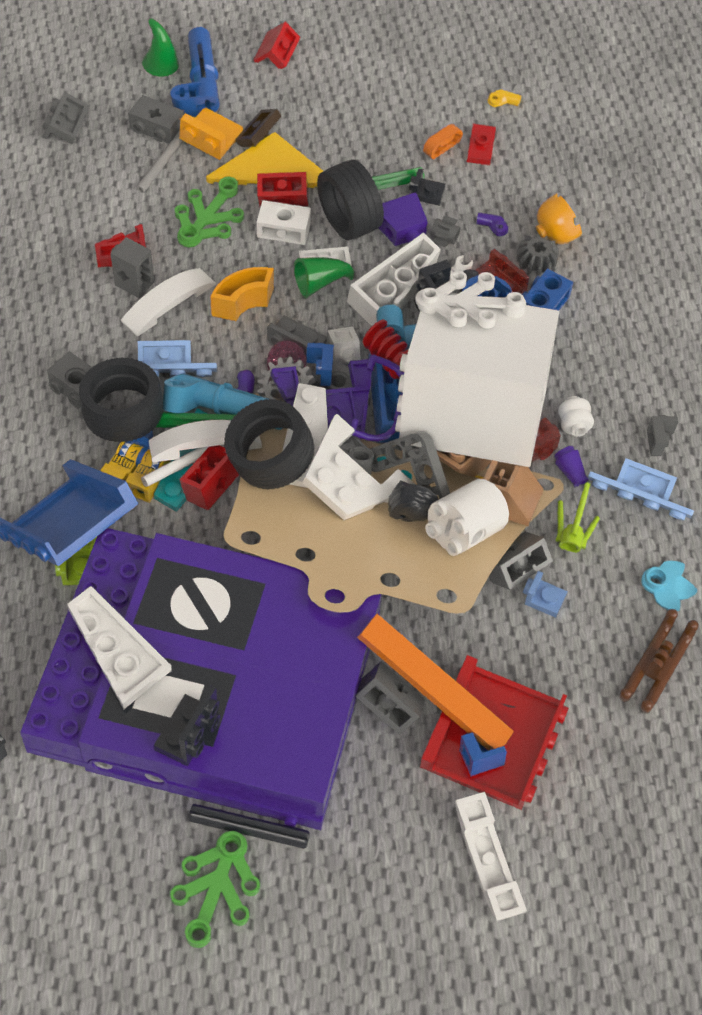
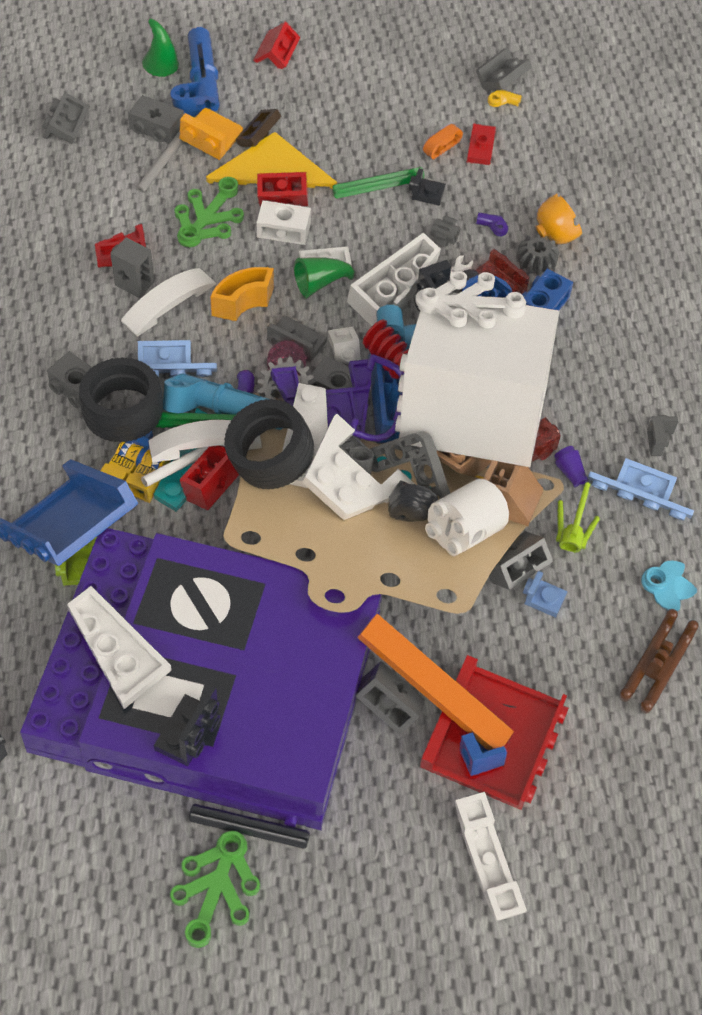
blue bracket [306,343,334,386] -> none
black tyre [317,159,384,241] -> none
dark purple torso [378,192,428,247] -> none
white piece [558,396,594,437] -> none
none -> dark grey bracket [476,48,532,91]

